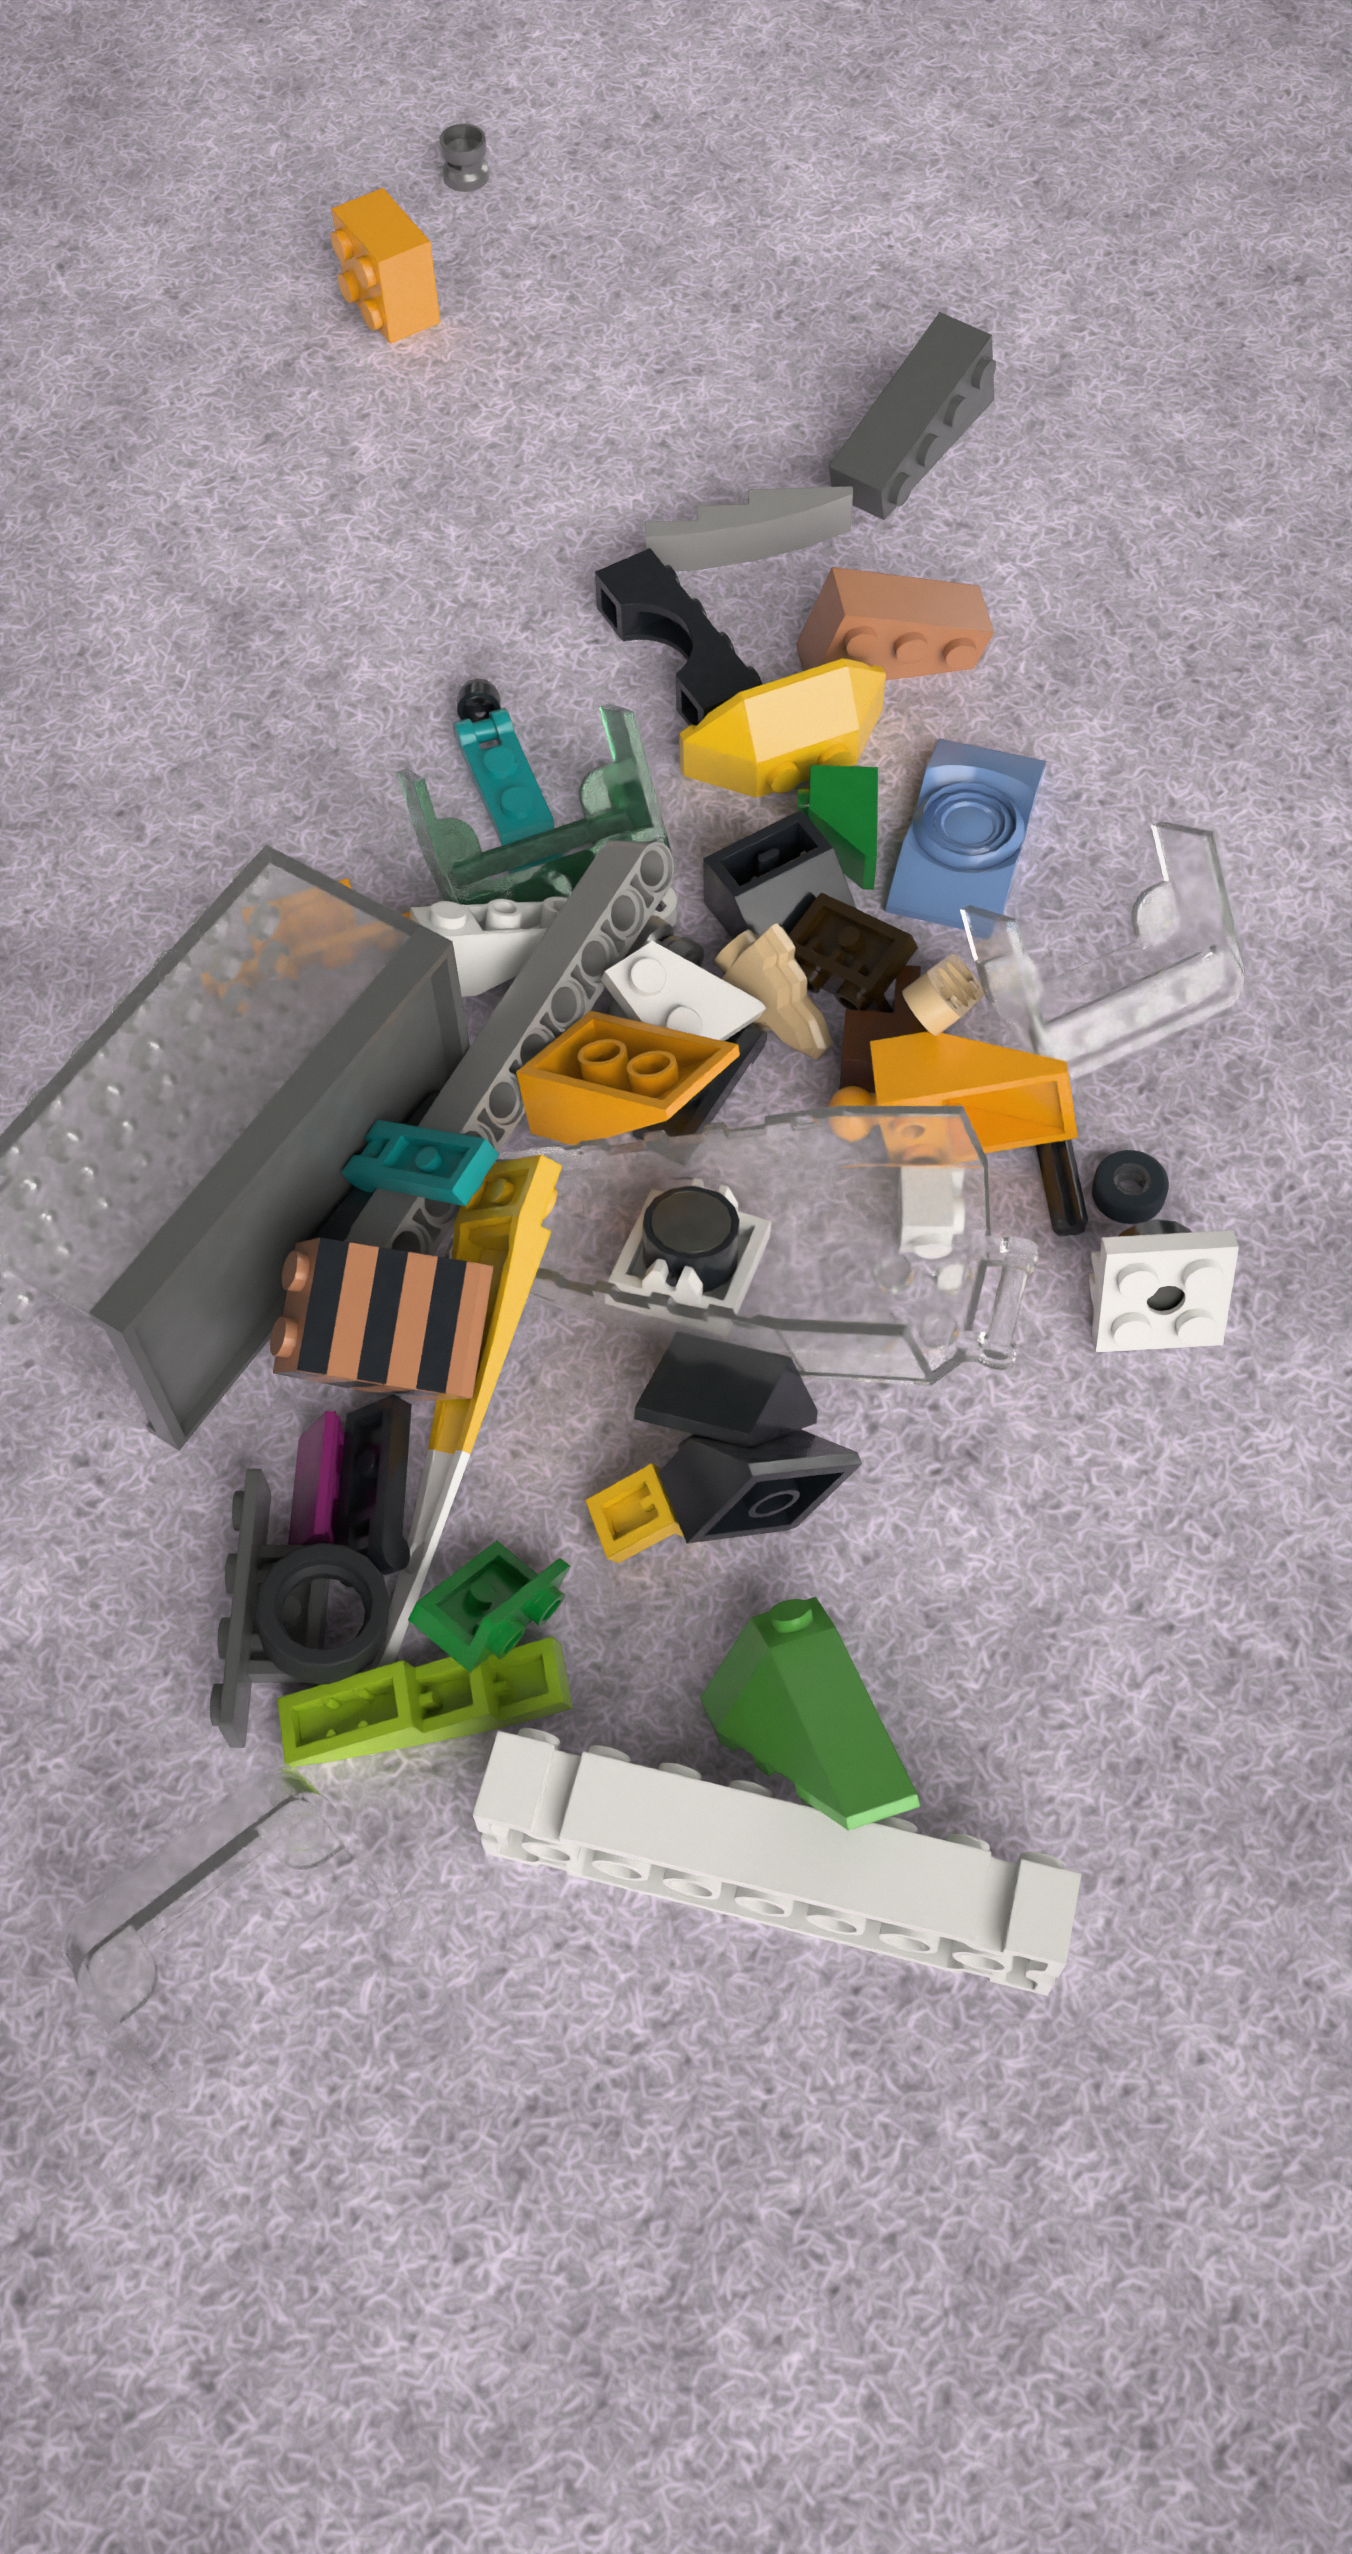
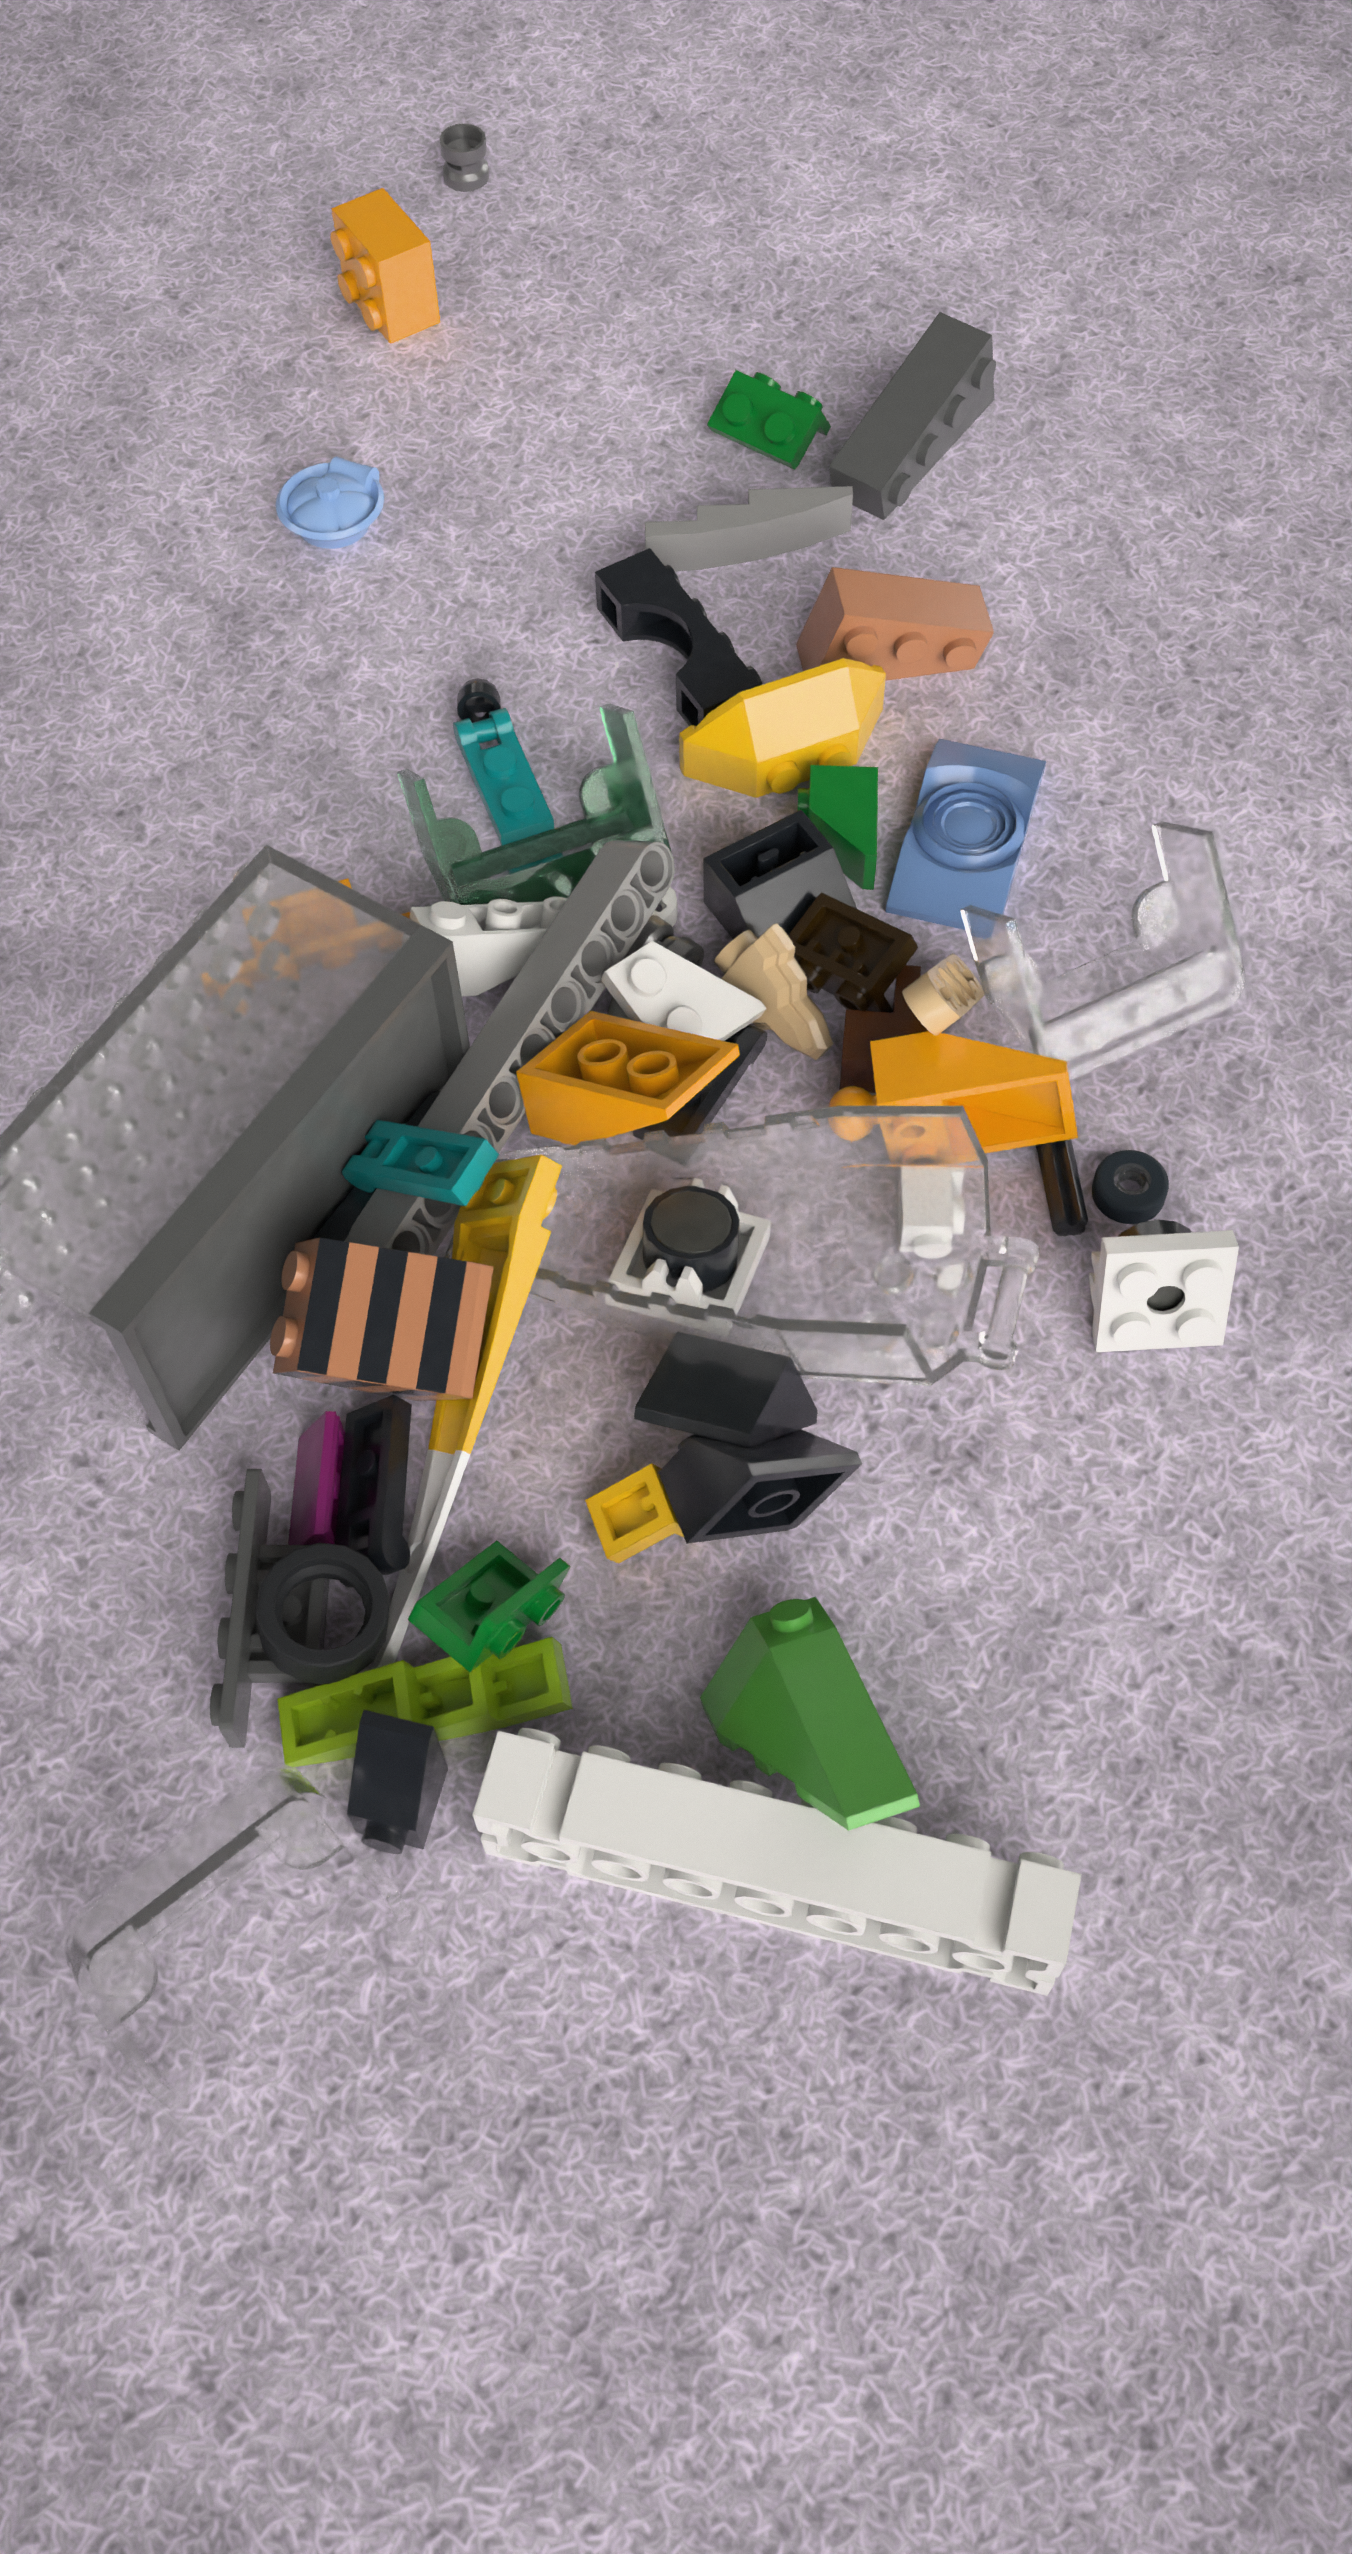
none -> light blue piece [276,456,384,549]
none -> black slope [347,1710,448,1854]
none -> green bracket [707,370,831,470]

